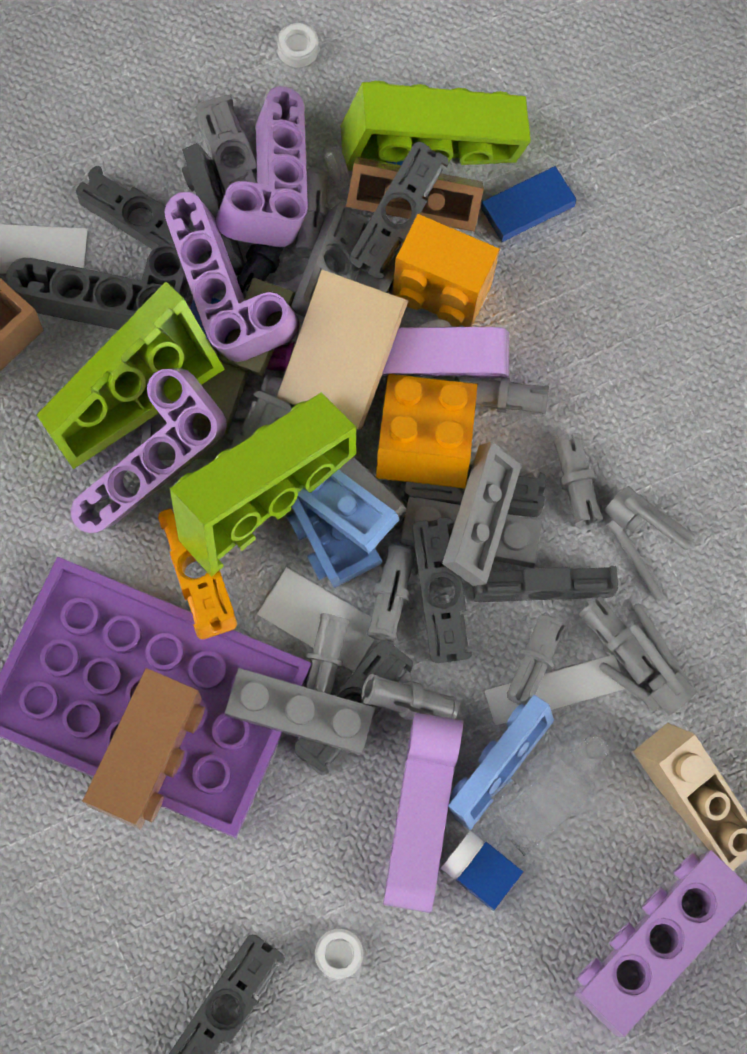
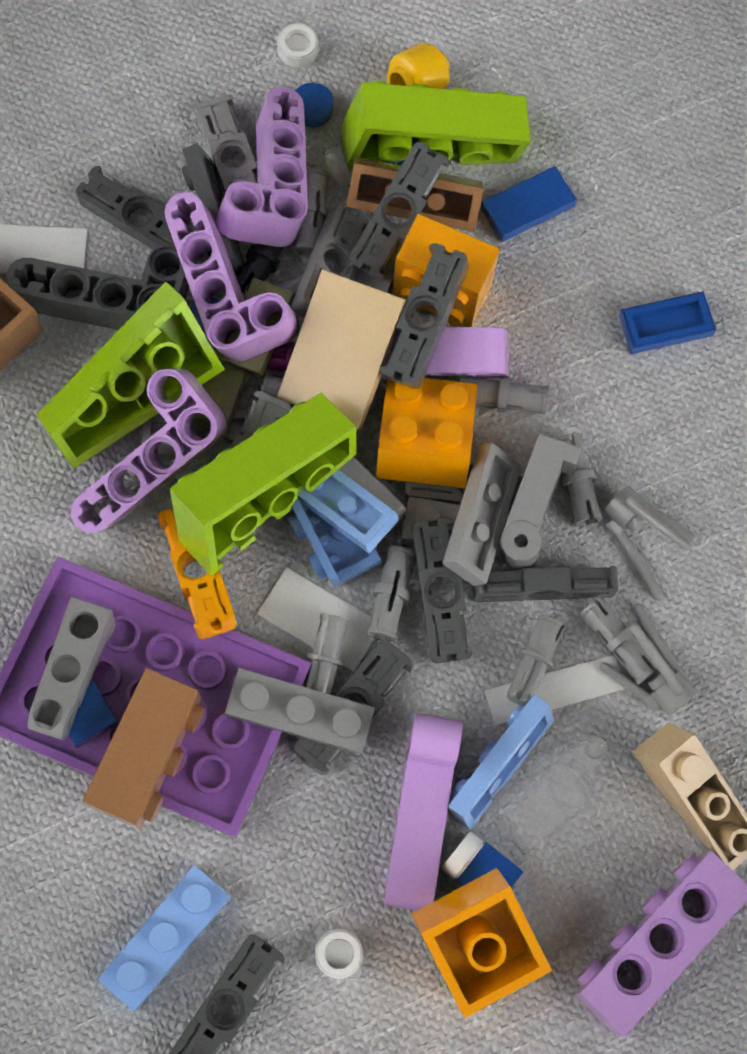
light grey pin [362,674,459,719] -> none
none -> light grey leg [27,597,116,741]
none -> blue tile [68,681,119,748]
none -> light blue plate [97,865,232,1012]
none -> blue tile [295,83,334,128]
none -> dark grey piece [380,243,469,389]
none -> yellow head [387,42,450,89]
none -> light orange brick [411,868,552,1018]
none -> light grey leg [500,433,583,569]
none -> blue tile [619,291,716,354]

